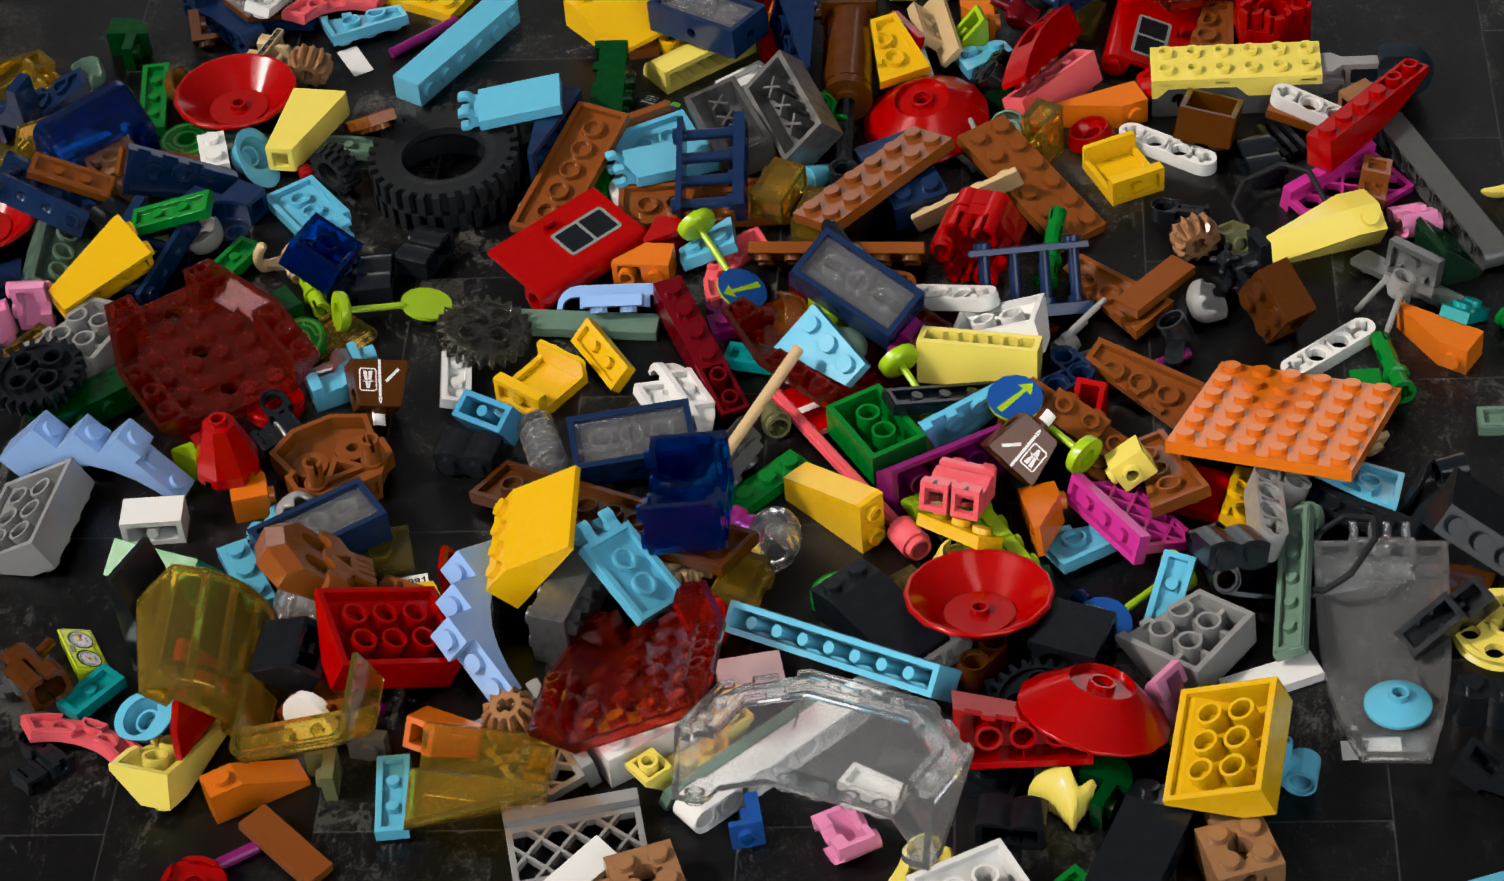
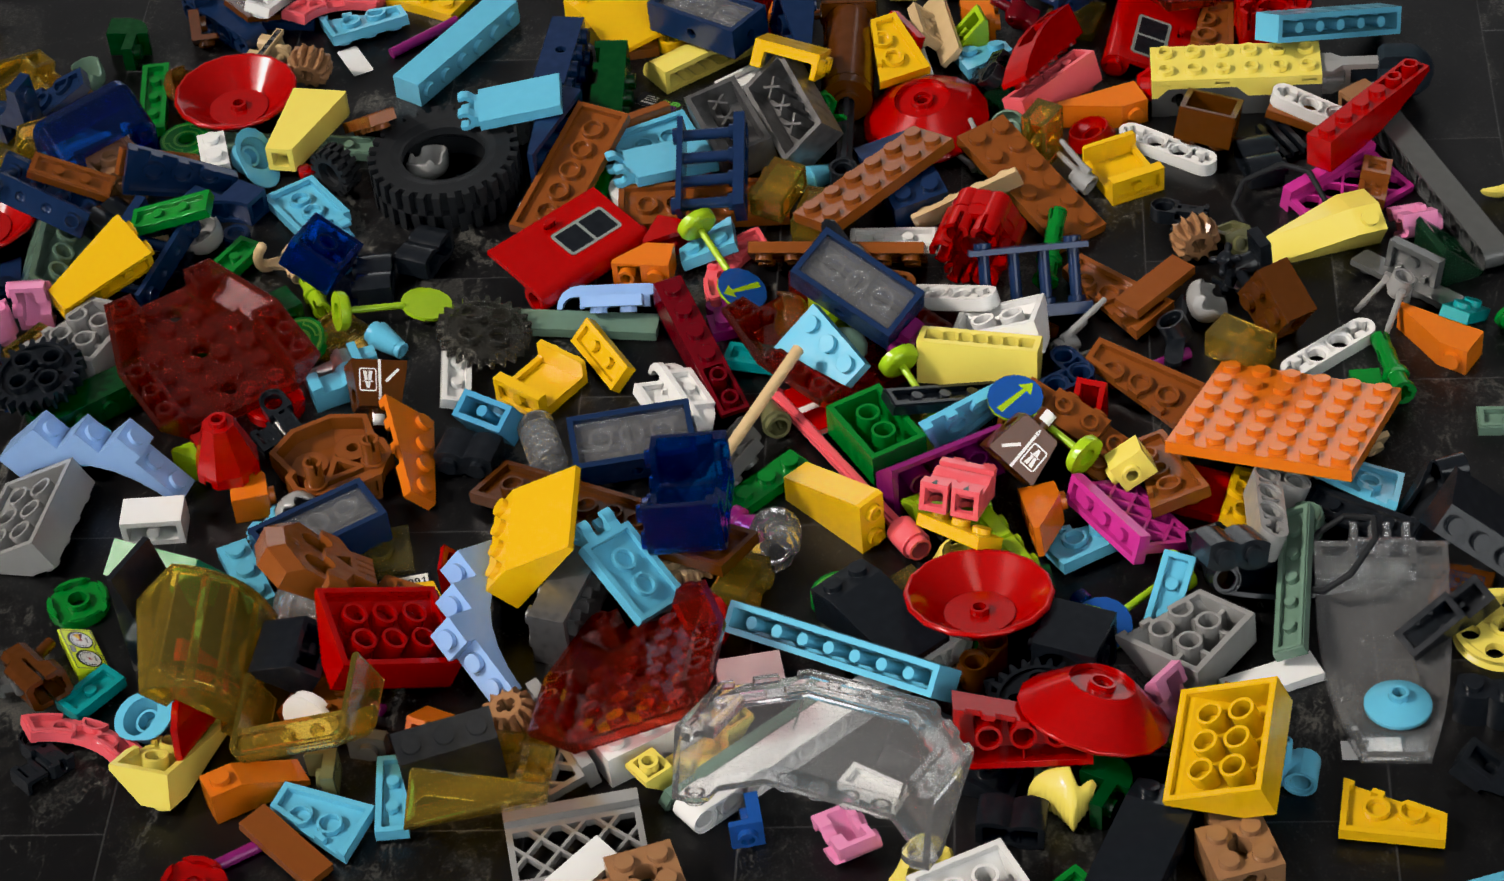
none -> green tile [46,577,111,629]
none -> medium azure wing [270,781,375,864]
none -> medium azure cone [364,321,409,359]
none -> orange wing [378,394,436,511]
none -> black slope [390,705,509,807]
none -> light grey hair [406,144,449,180]
none -> dark blue brick [533,16,593,97]
none -> yellow panel [749,33,833,82]
none -> white tile [850,227,937,253]
none -> light grey plant [1056,139,1099,195]
none -> clear yellow brick [1205,312,1277,367]
none -> medium azure brick [1255,3,1402,43]
none -> yellow wing [1338,777,1448,849]

